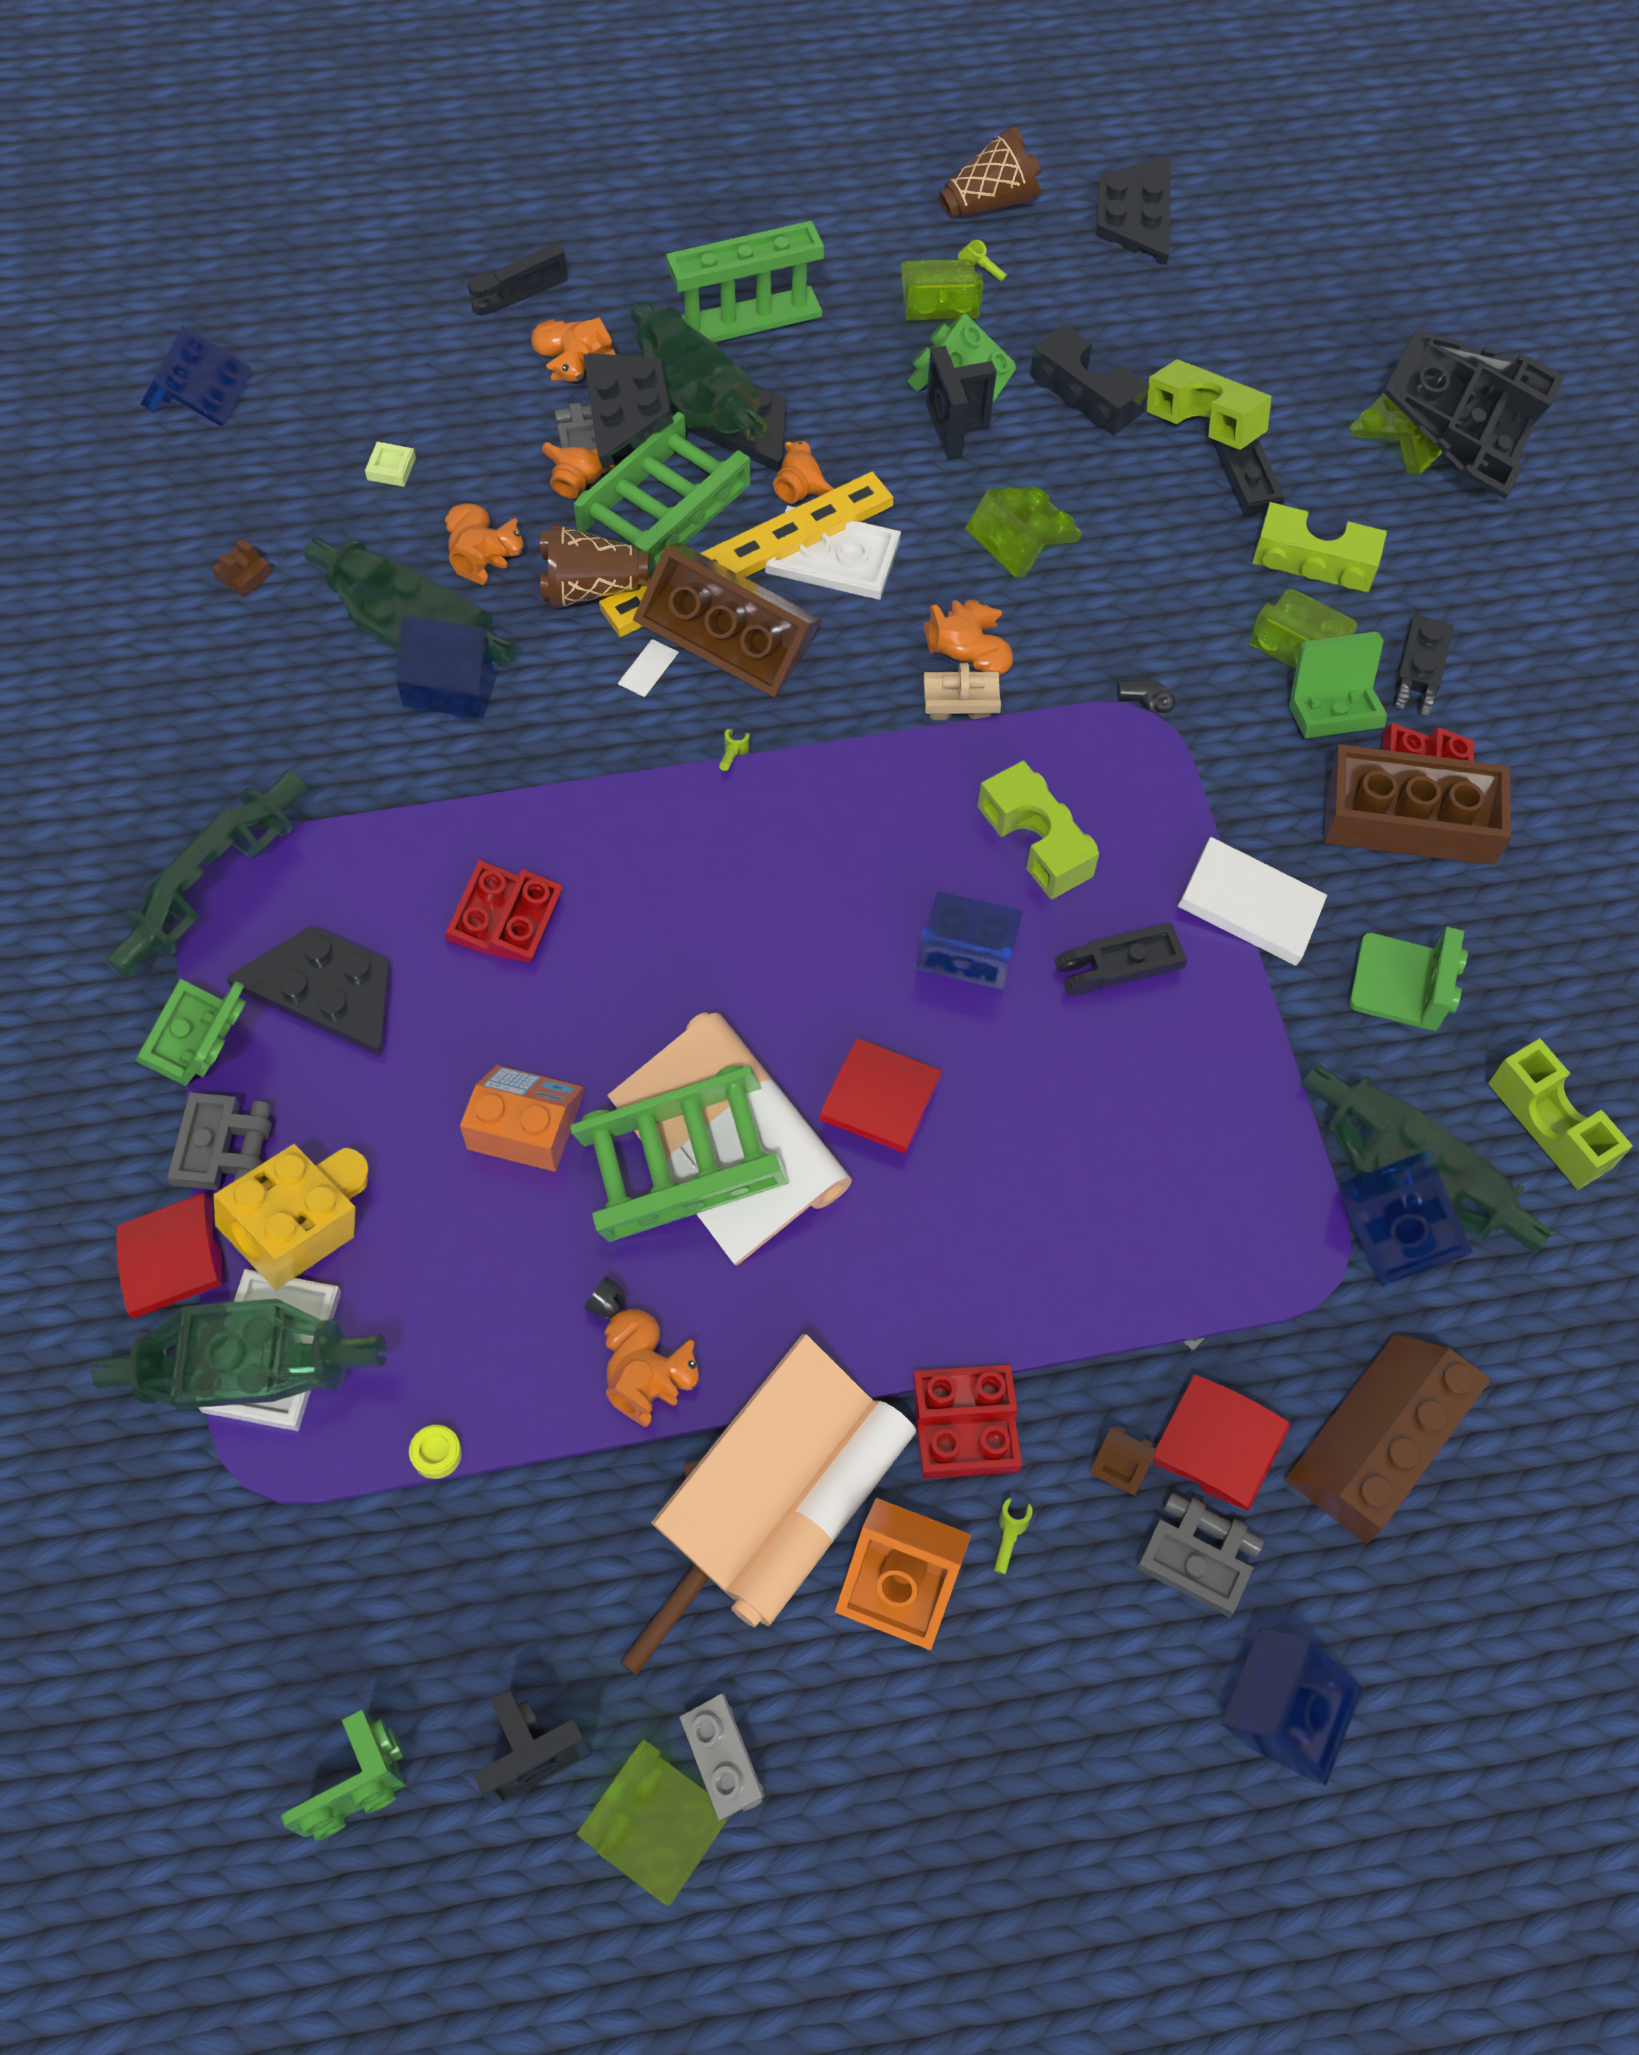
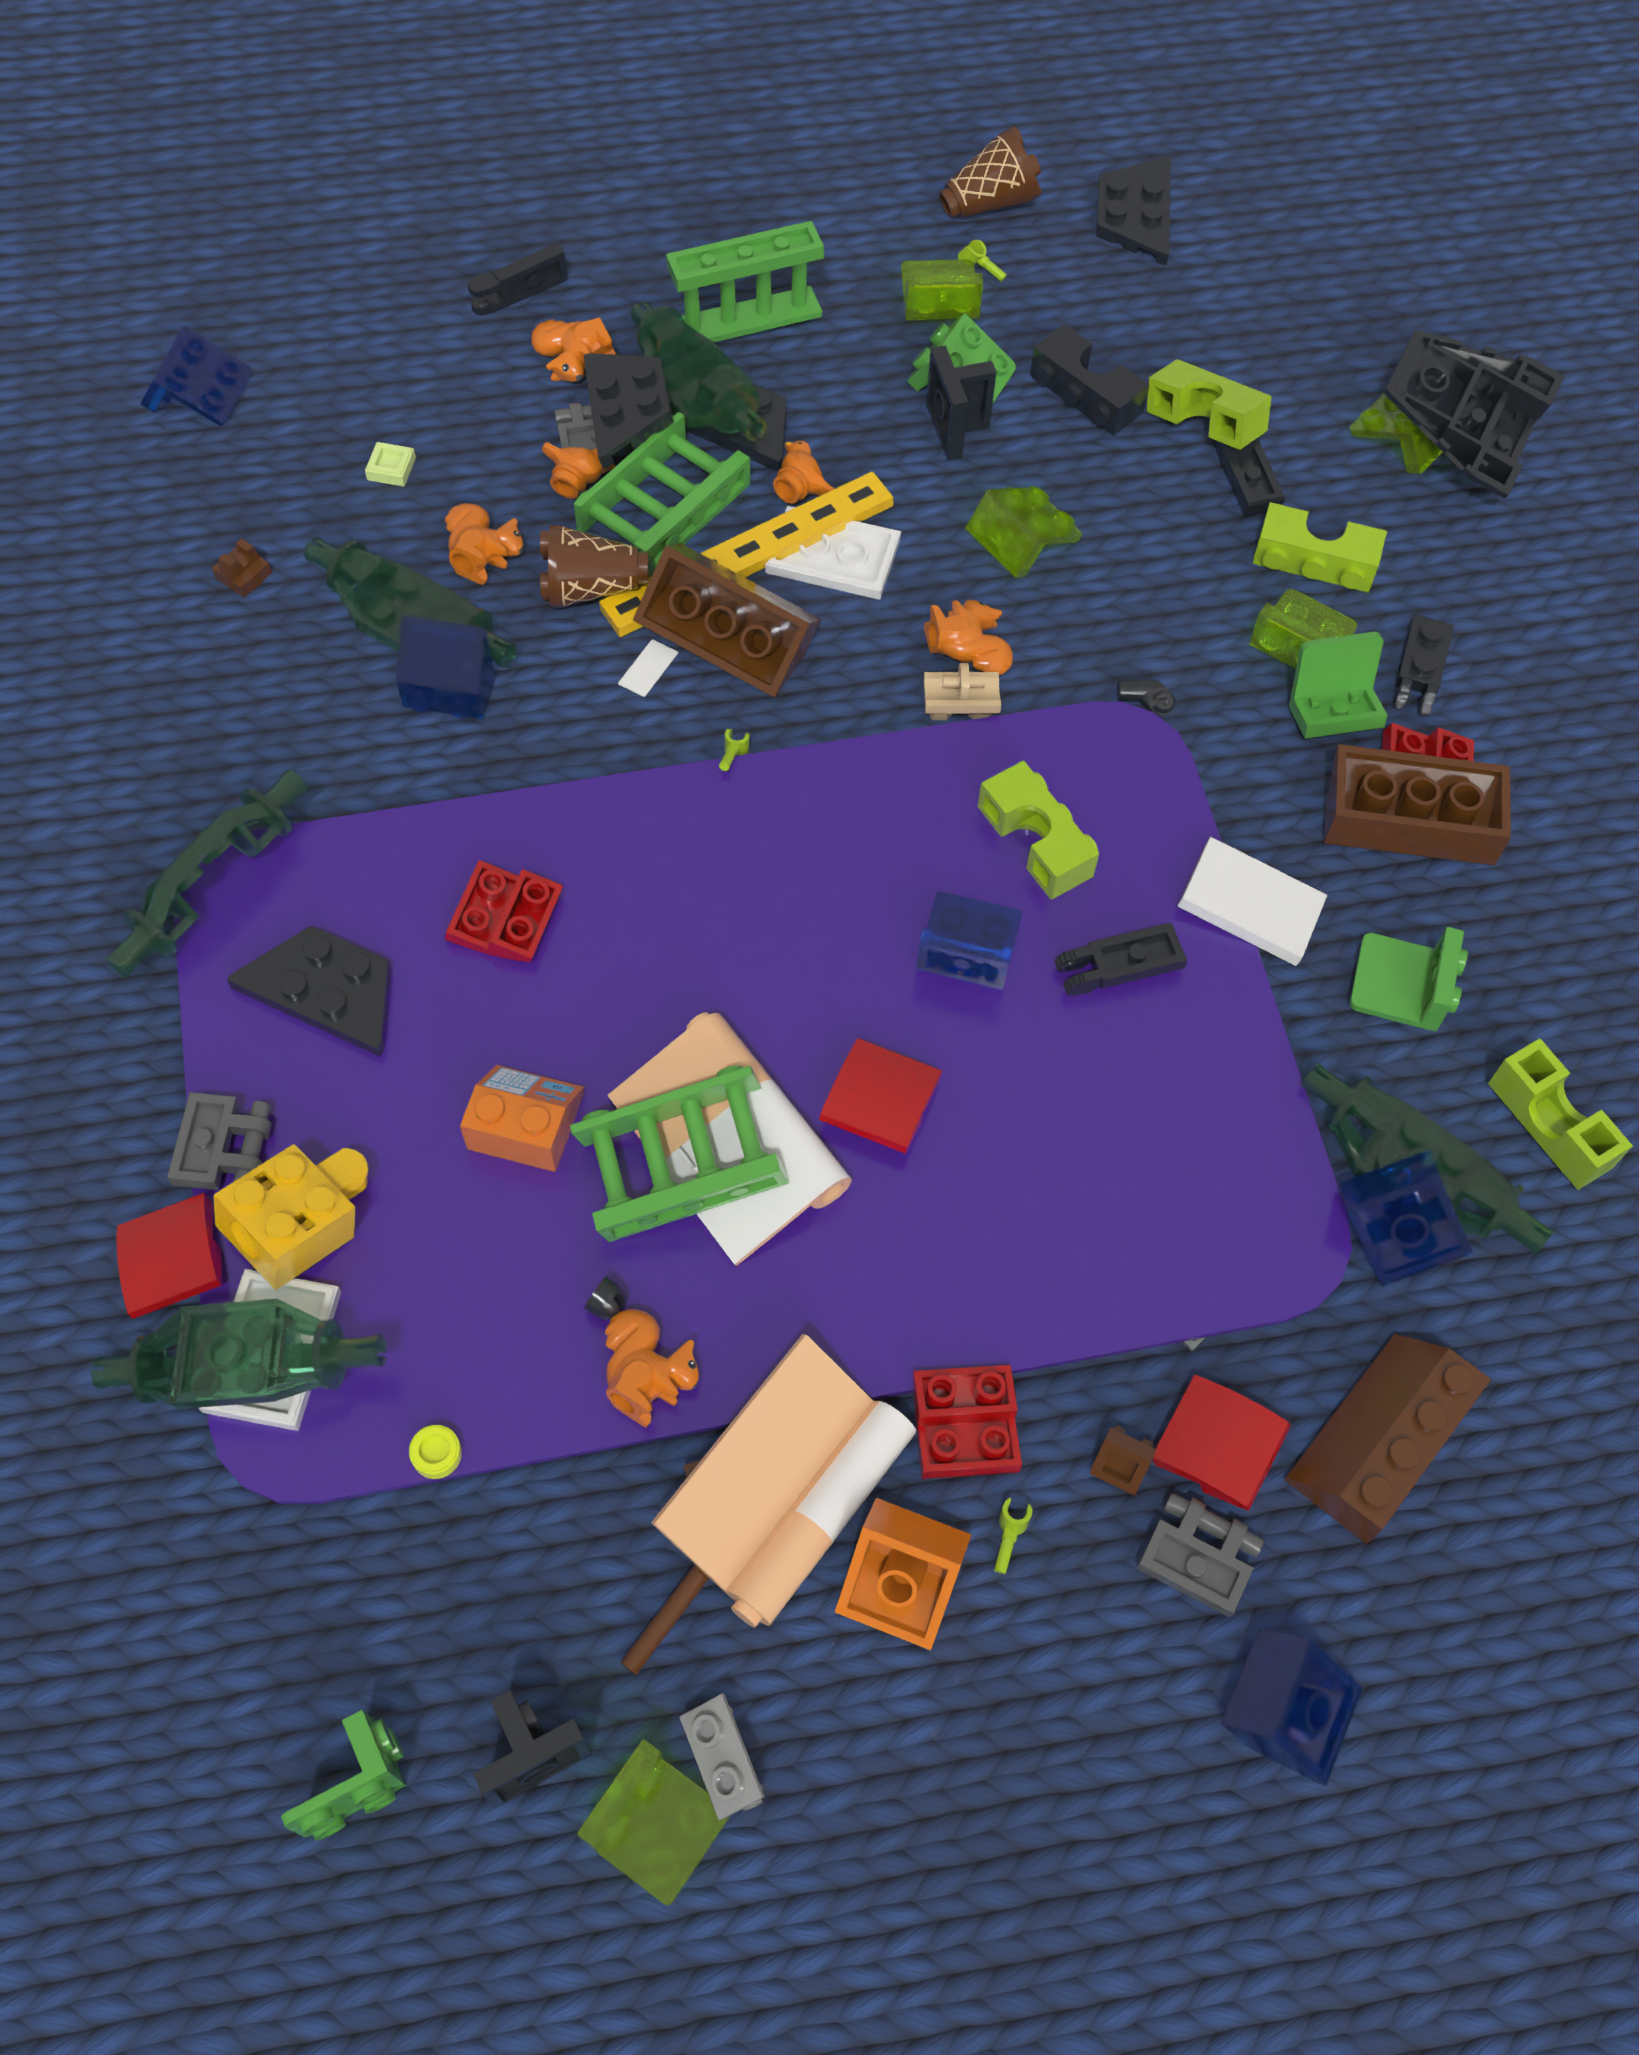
bright green bracket [135,979,246,1086] -> none

